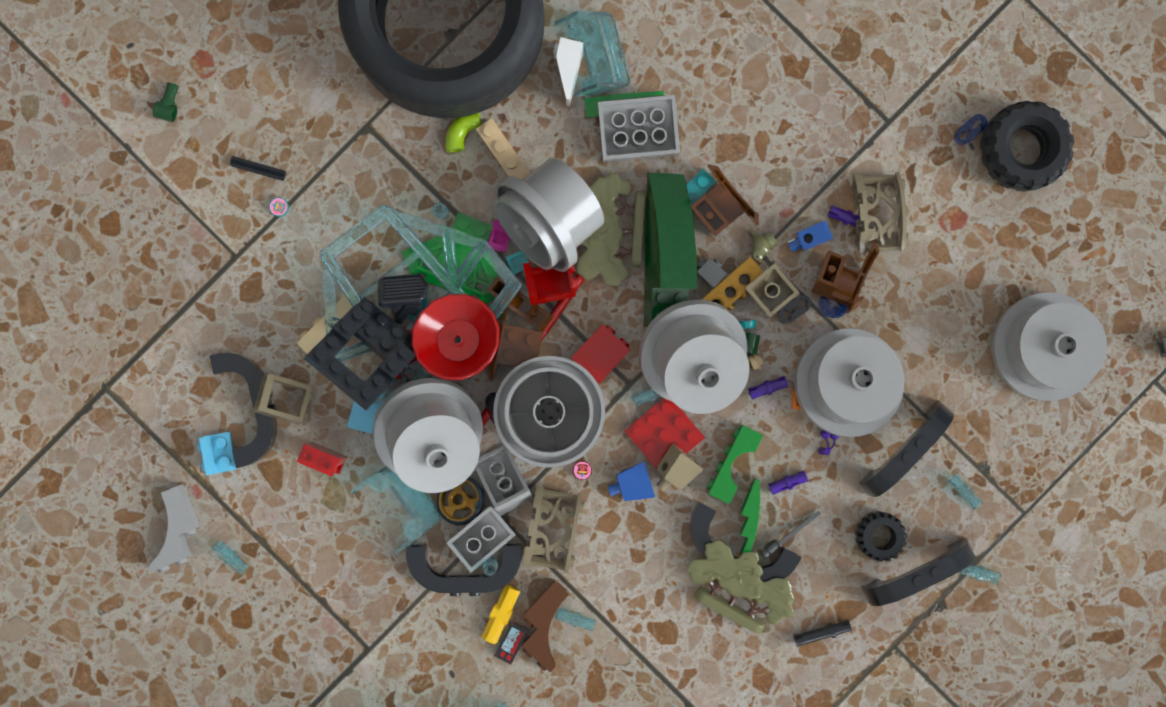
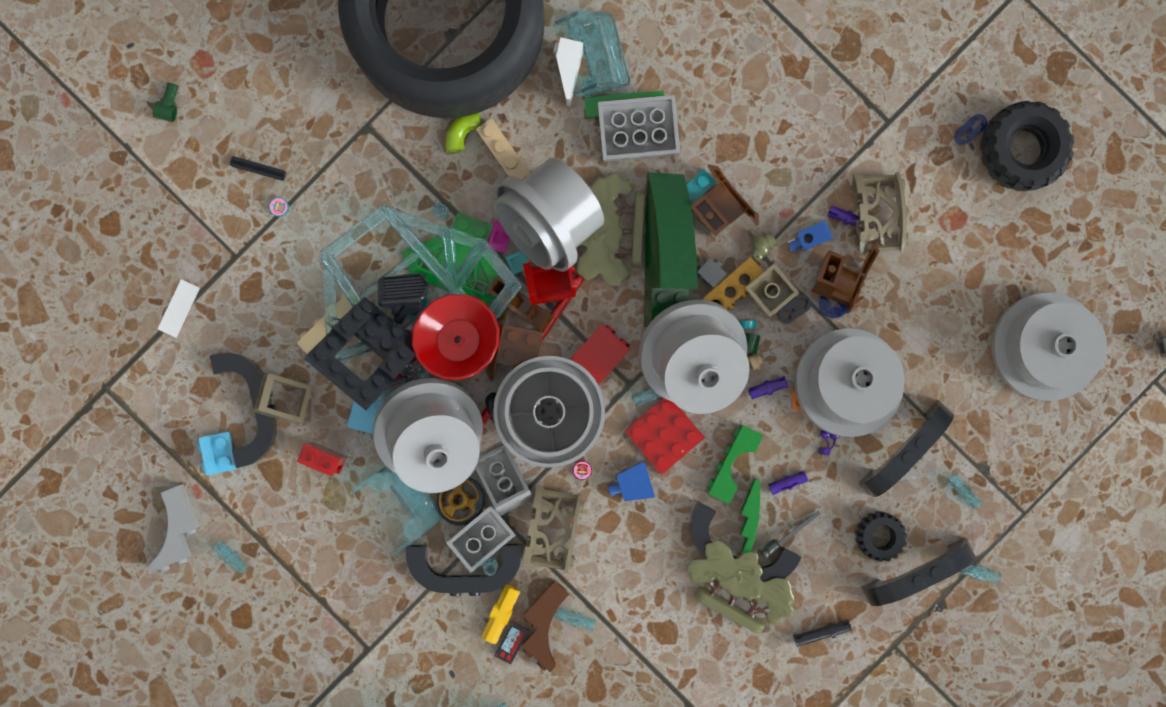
dark tan torso [656,444,704,492] -> none
none -> white sticker [158,279,200,338]

